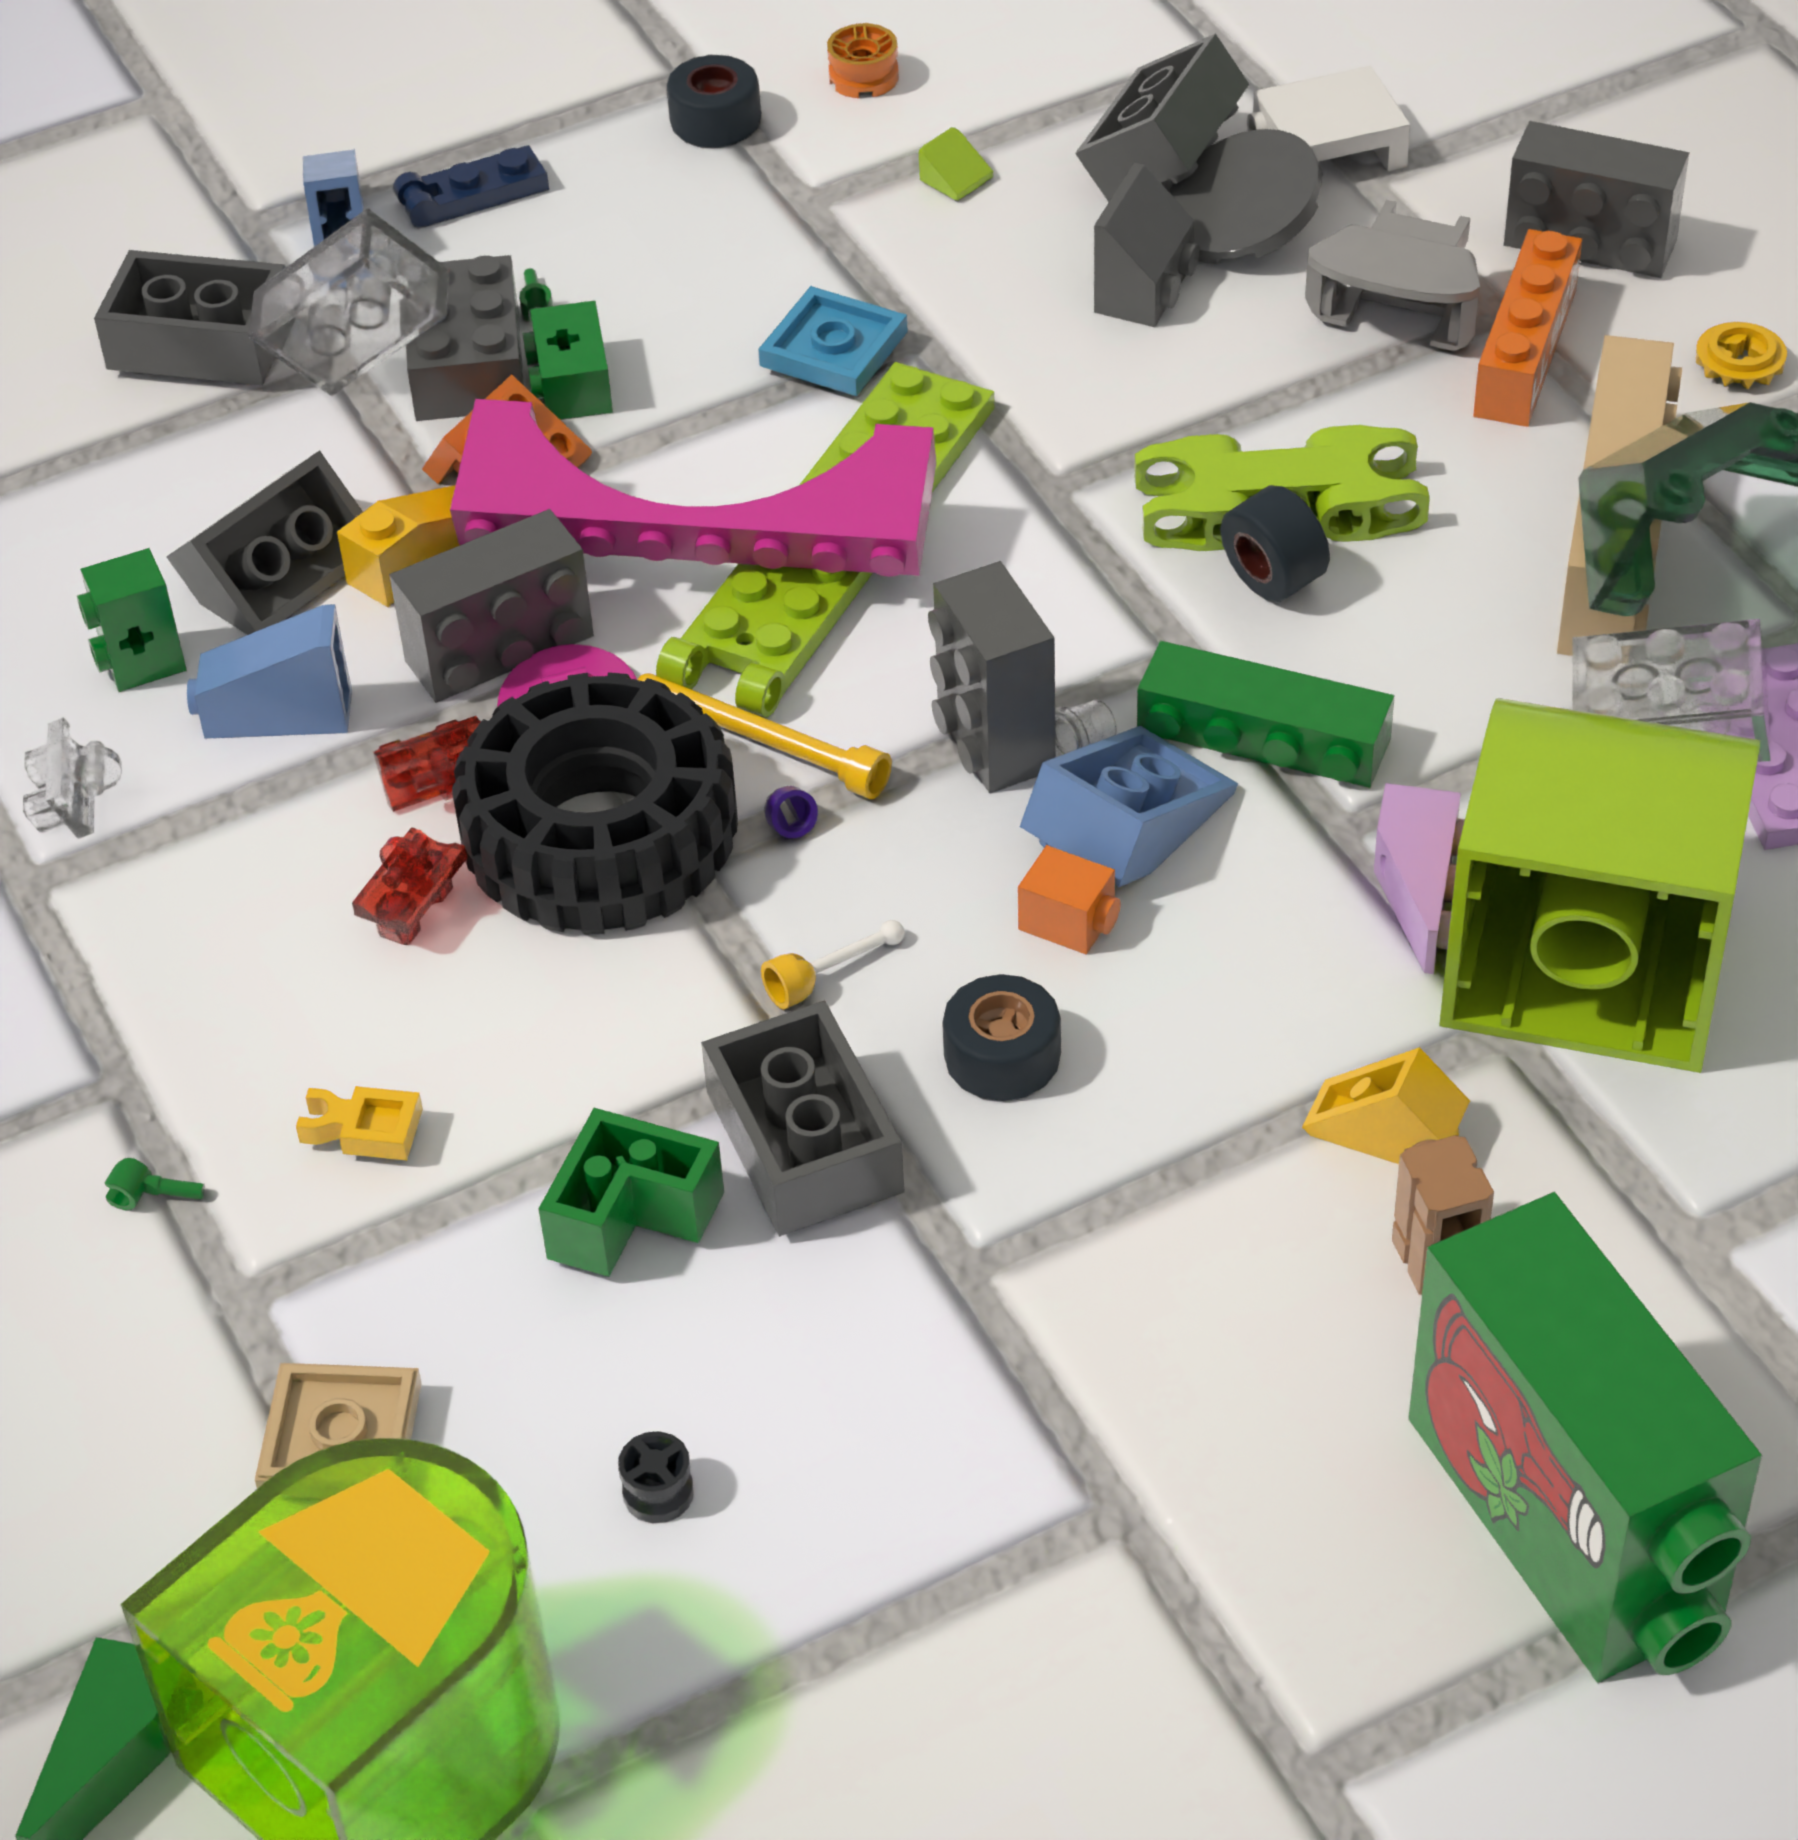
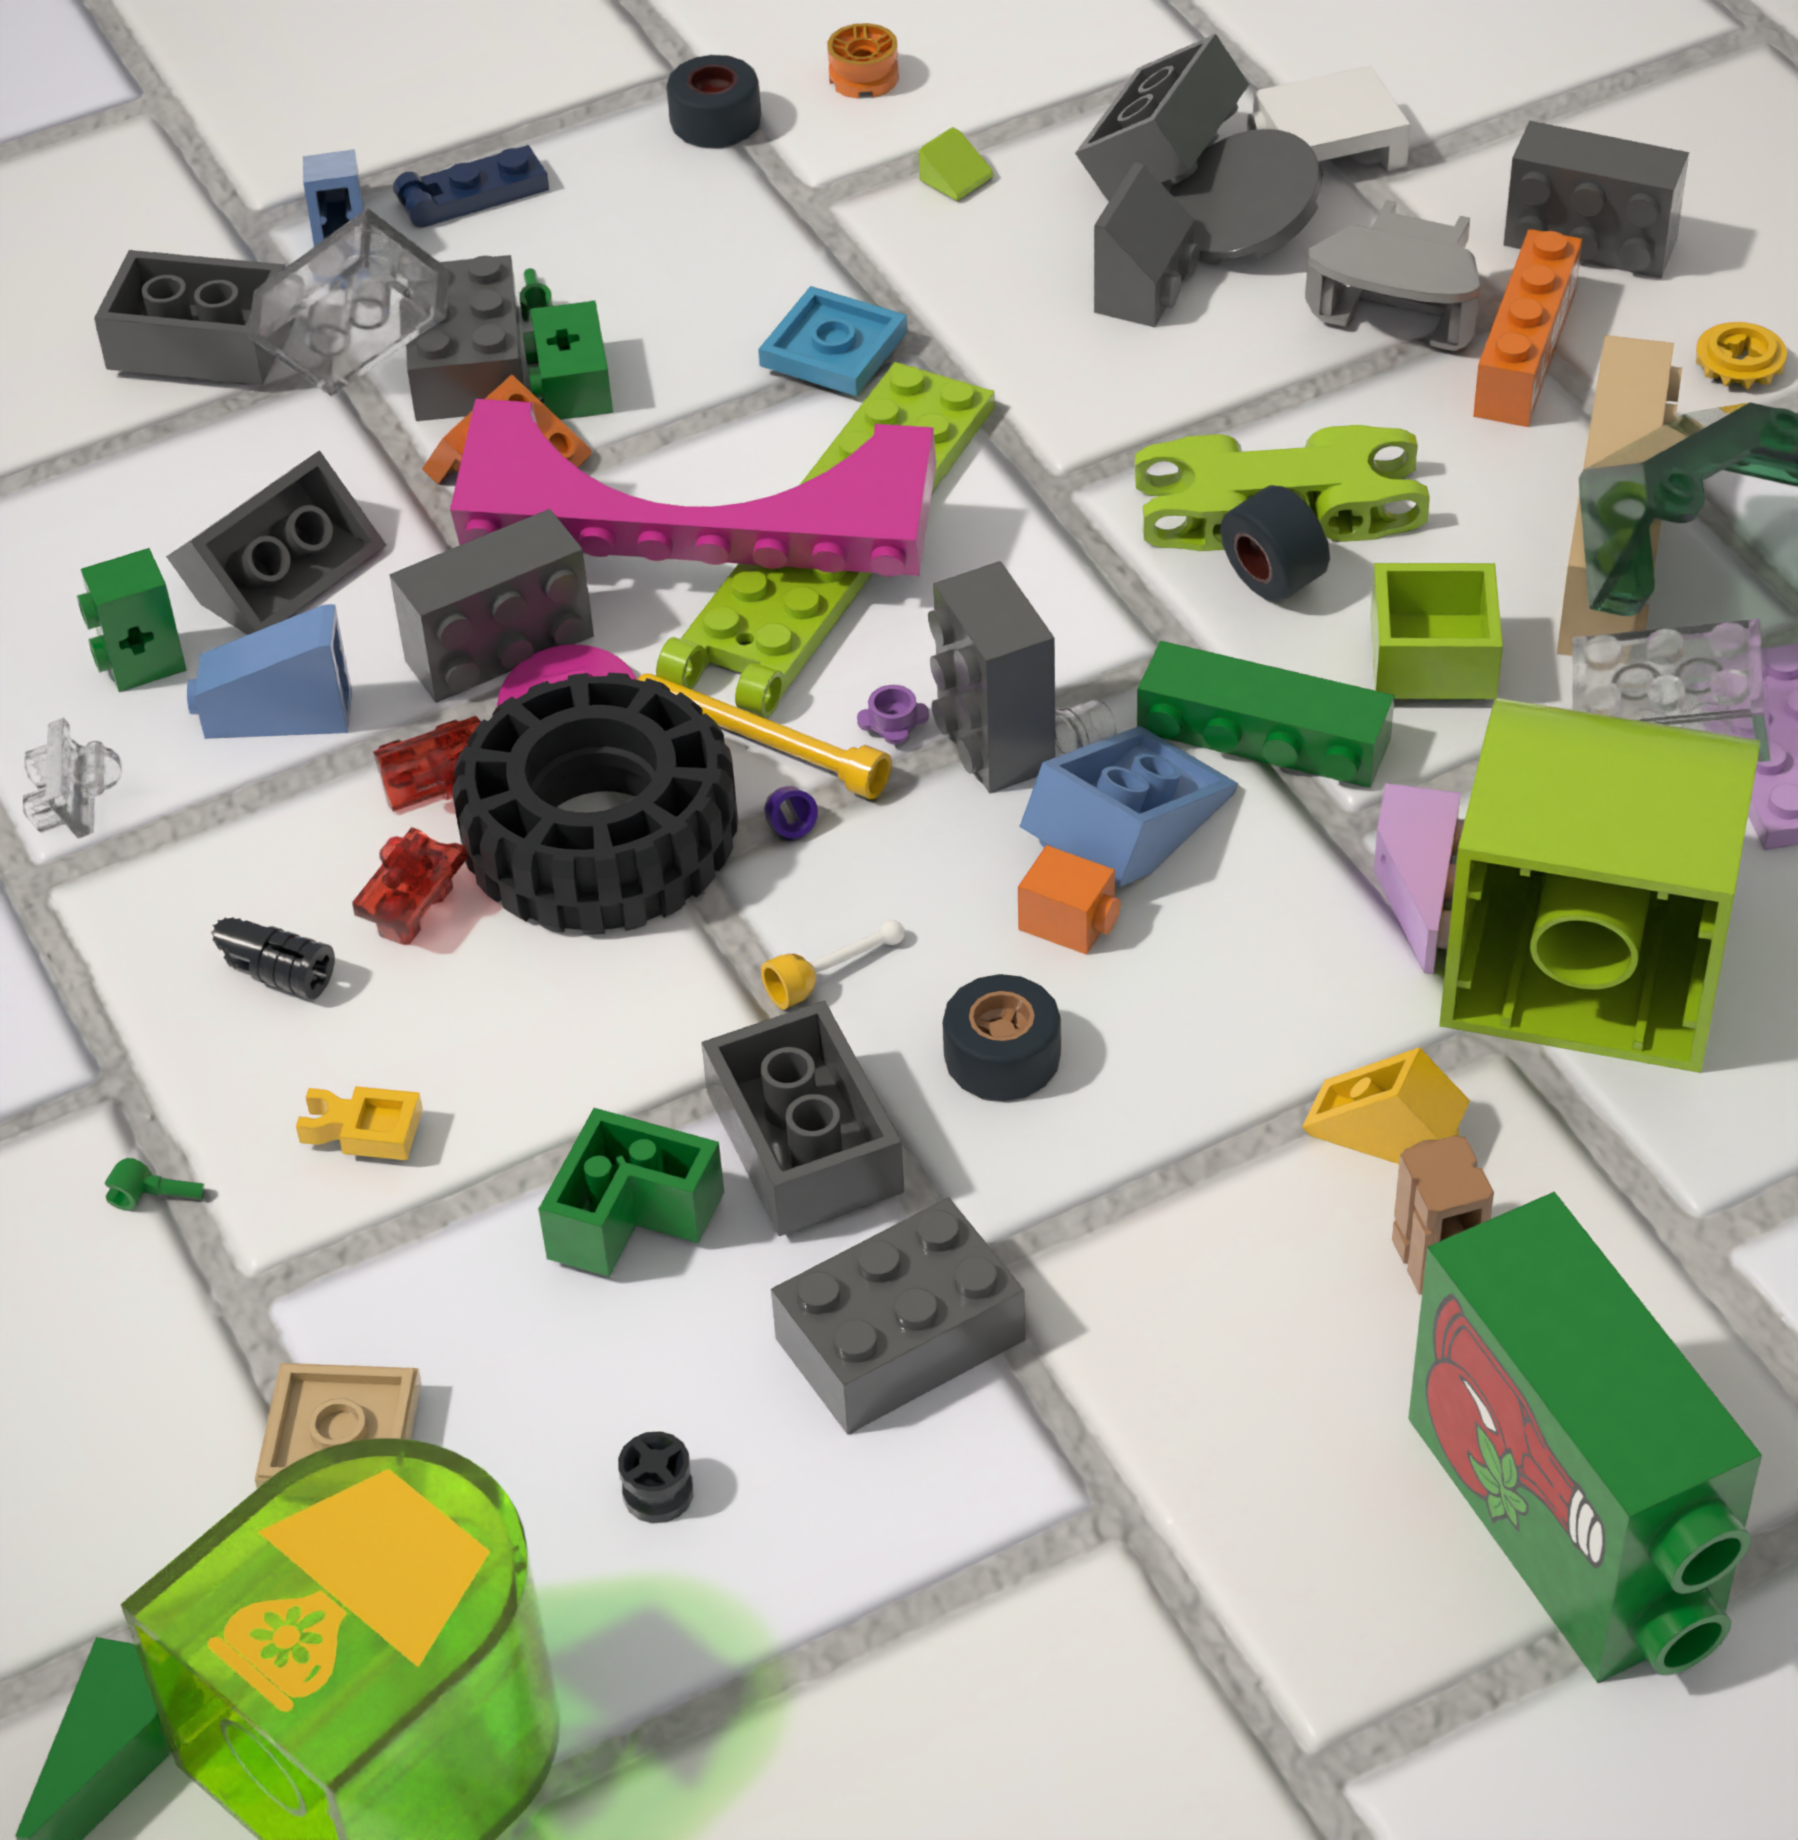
yellow slope [337,485,460,607] -> none
none -> black hinge [211,917,335,1000]
none -> dark grey brick [771,1197,1025,1435]
none -> medium lavender plate [857,685,929,744]
none -> lime piece [1370,563,1503,699]

